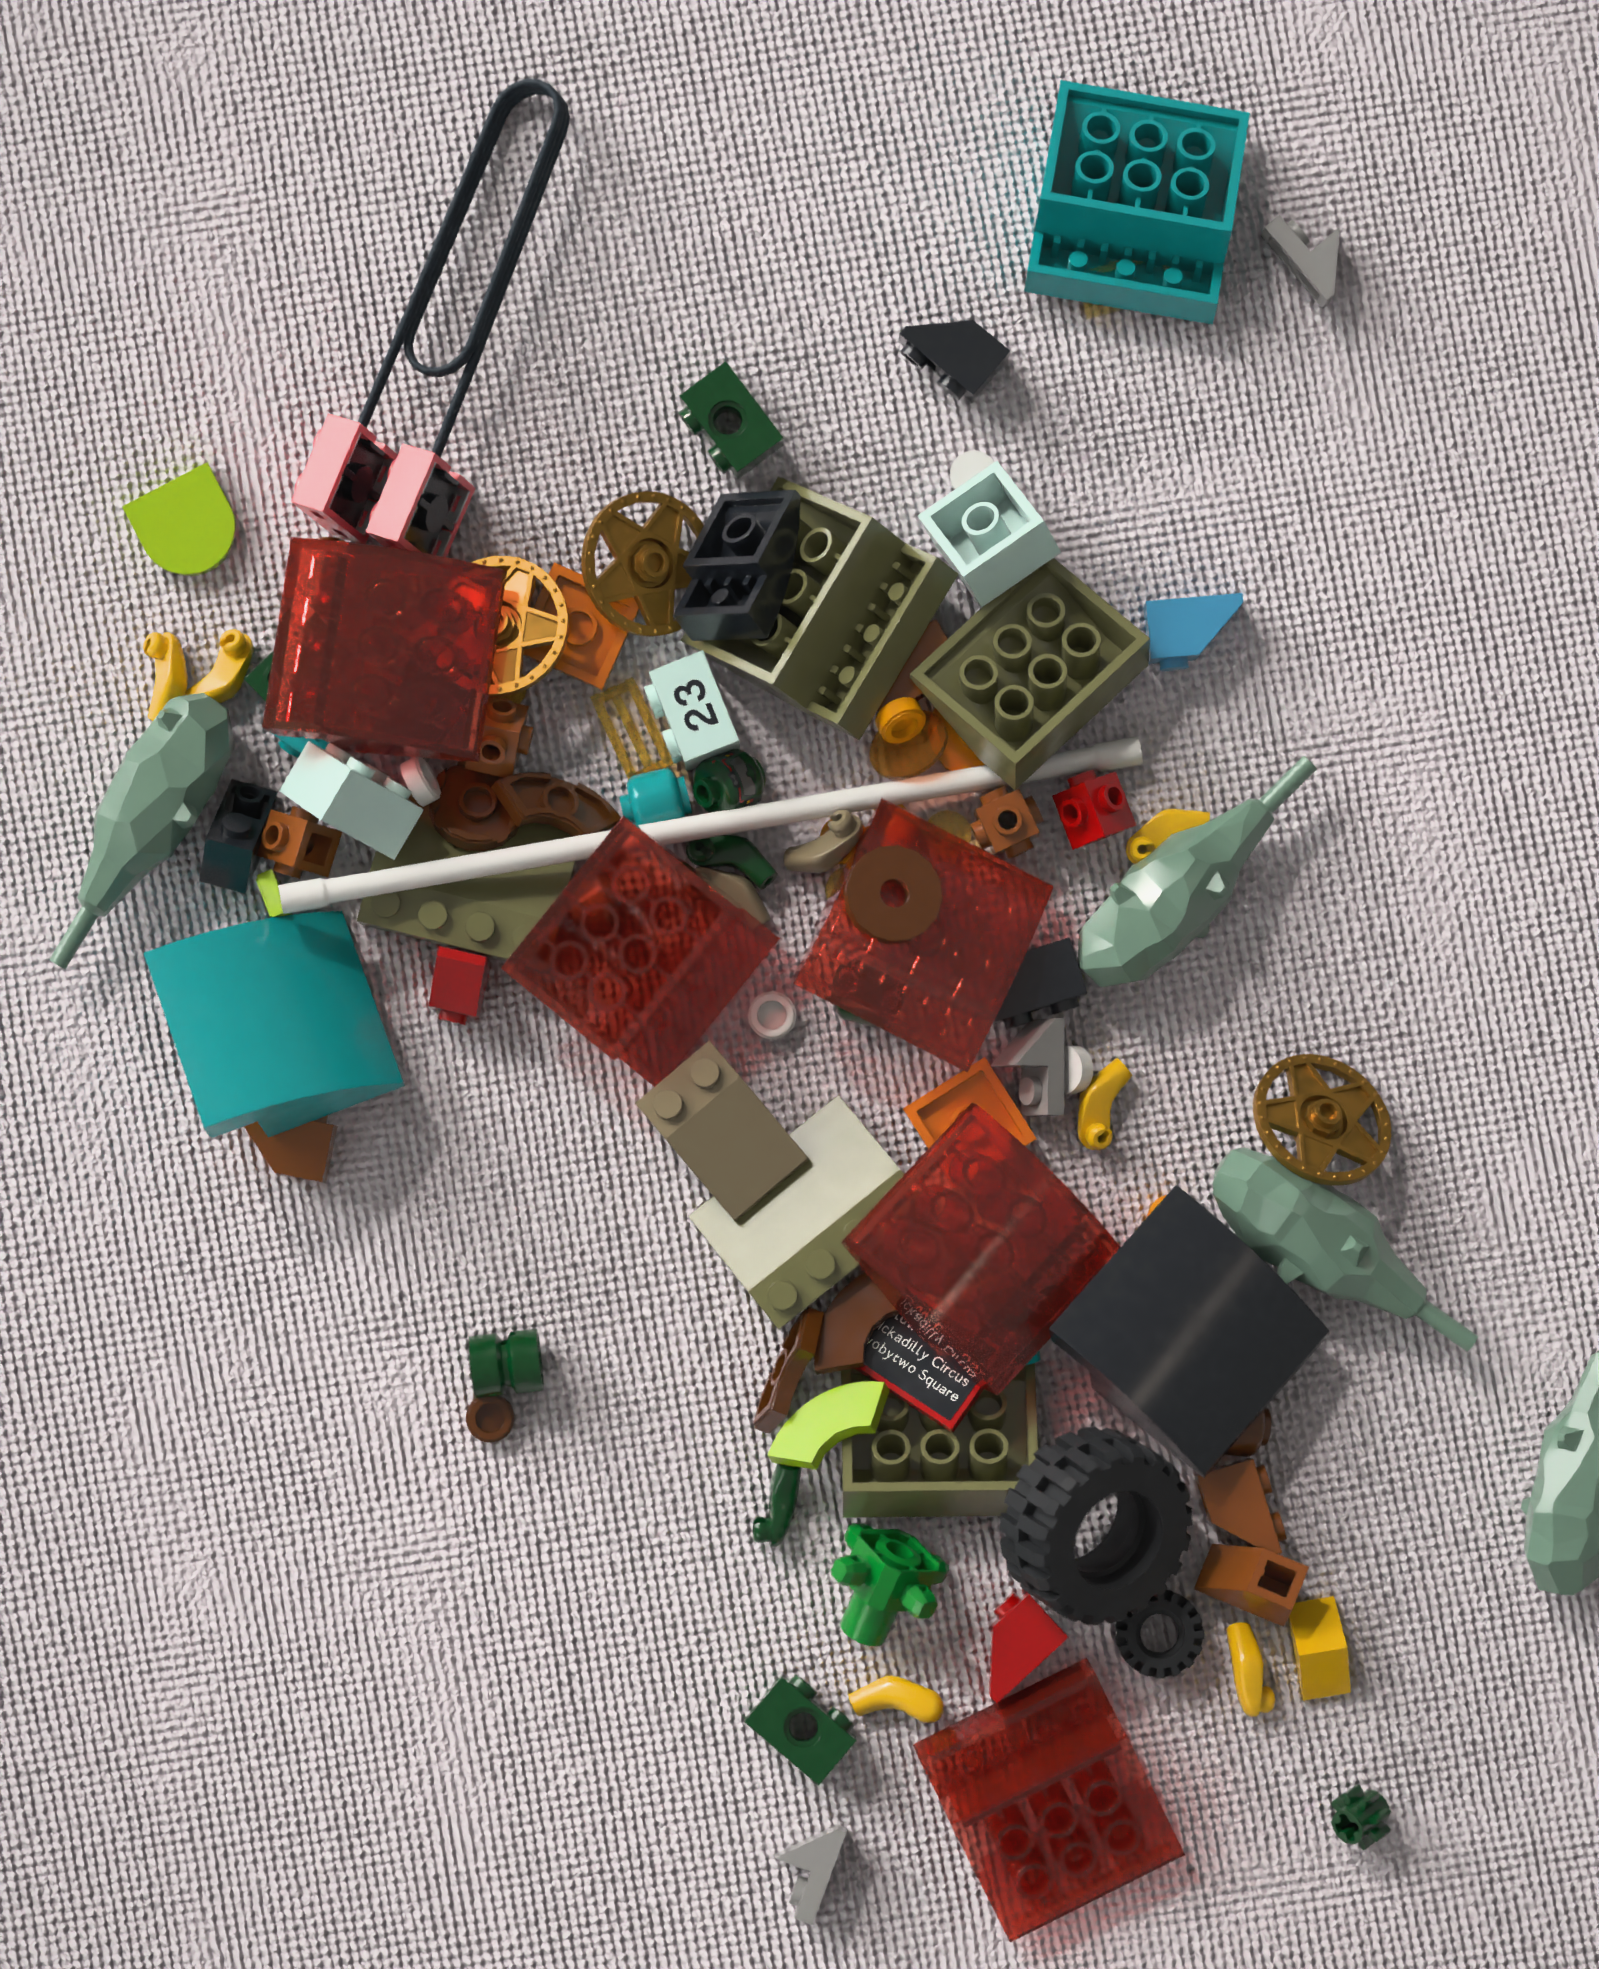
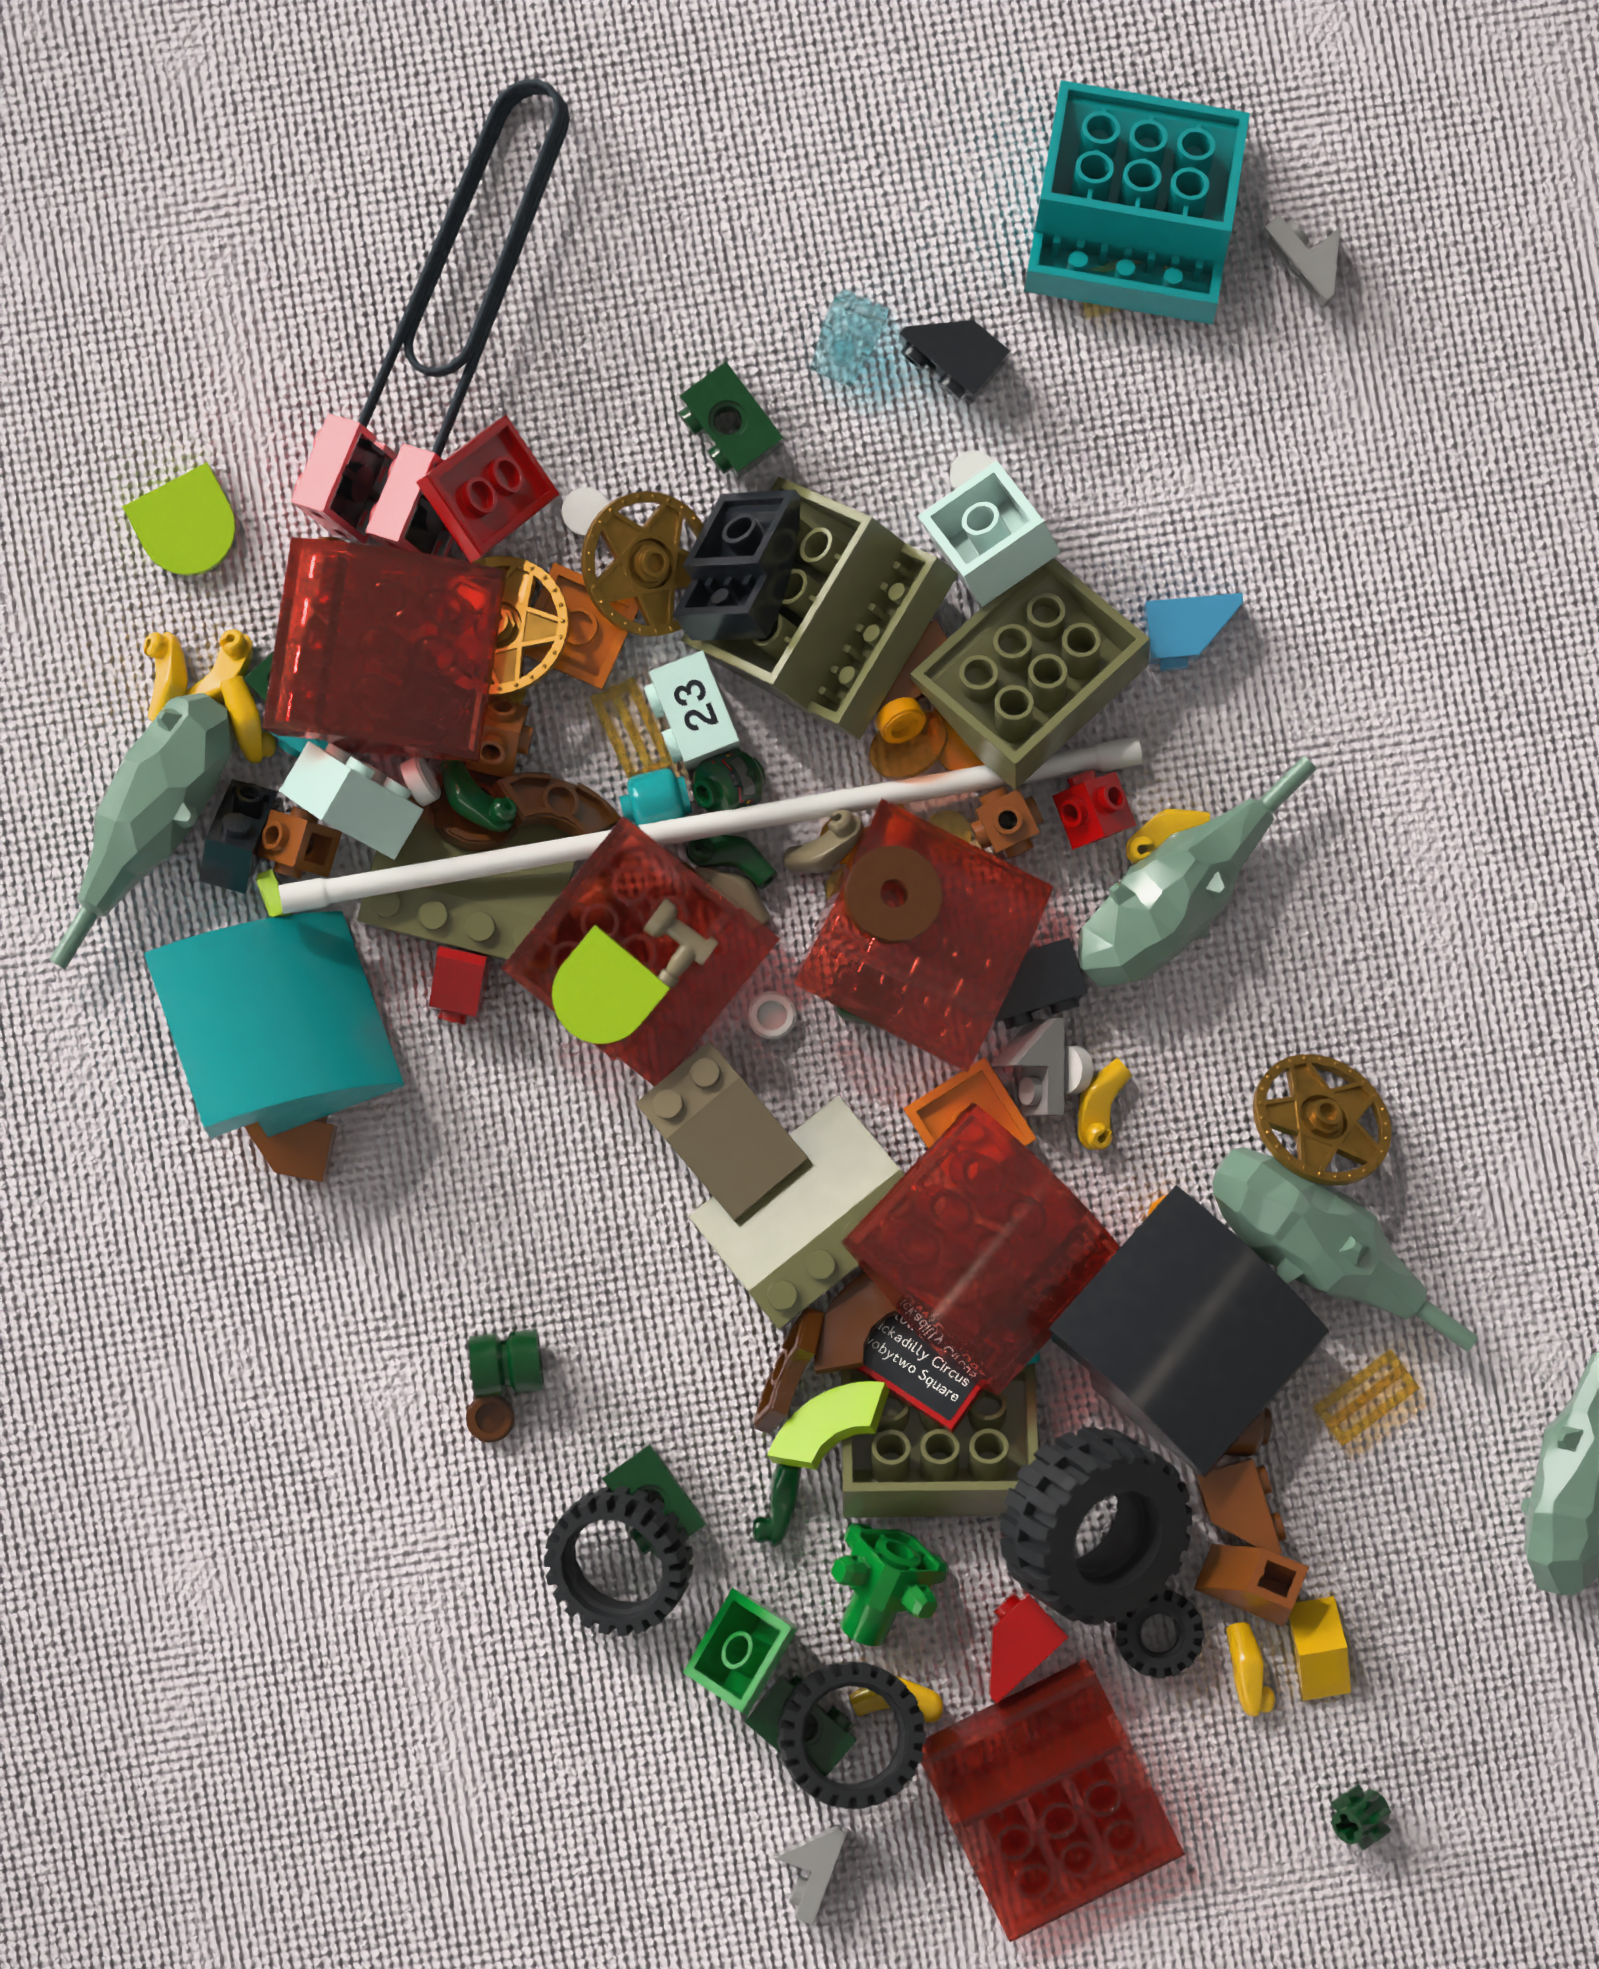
none -> yellow arm [220,676,276,763]
none -> red tile [416,415,560,563]
none -> dark green arm [439,758,517,832]
none -> black tyre [544,1486,693,1636]
none -> lime tile [552,925,671,1044]
none -> white tile [562,487,608,537]
none -> dark green brick [602,1444,707,1558]
none -> dark tan piece [643,898,719,988]
none -> green slope [683,1588,798,1716]
none -> black tyre [777,1662,926,1809]
none -> clear light blue hand [809,289,889,388]
none -> clear yellow tile [1312,1349,1420,1446]

